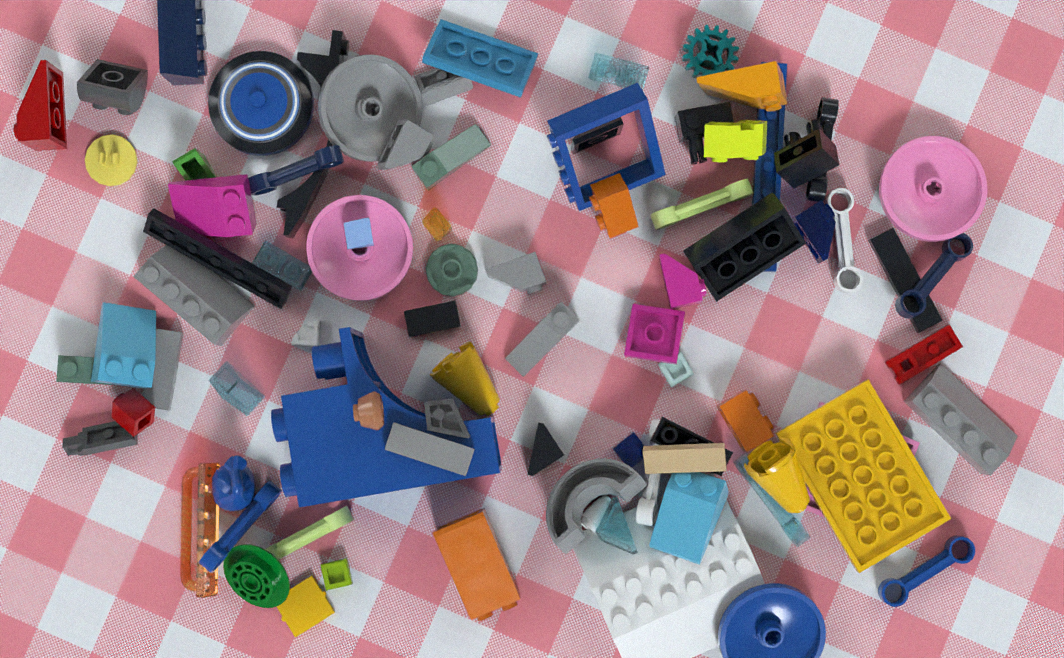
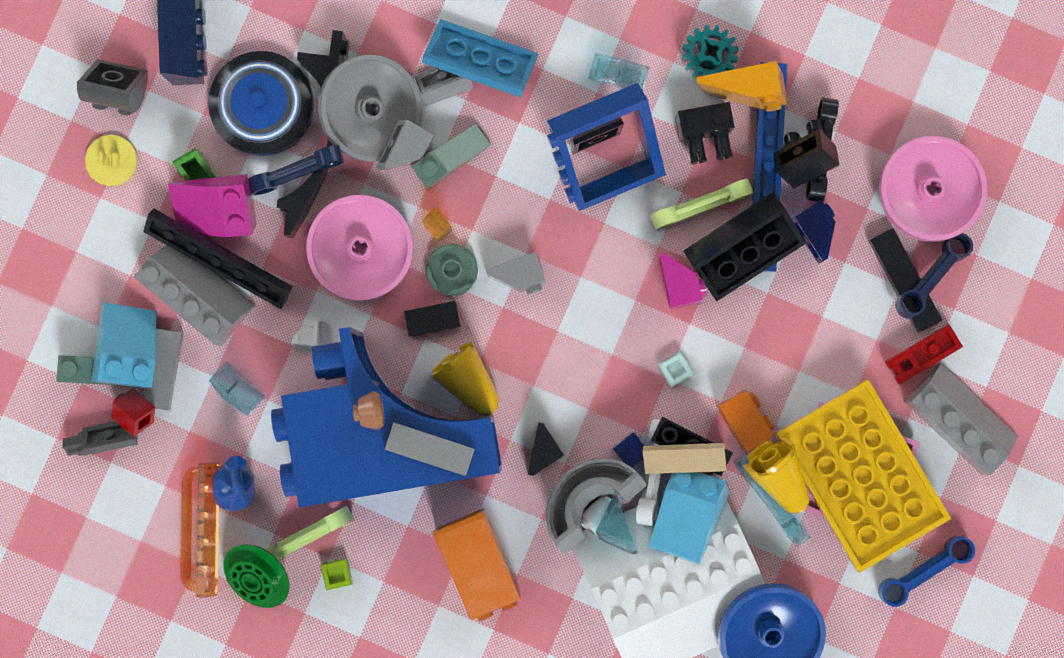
red slope [13,60,67,151] -> none
blue piece [199,480,282,573] -> none
clear light blue slope [252,240,312,291] -> none
yellow piece [276,575,335,638] -> none
light blue slope [344,217,374,249] -> none
flat silver piece [424,398,470,438] -> none
light grey slope [505,302,580,377] -> none
orange brick [589,173,639,239] -> none
dark pink plate [624,304,685,365] -> none
neon yellow brick [704,120,767,162] -> none
white piece [825,188,863,293] -> none

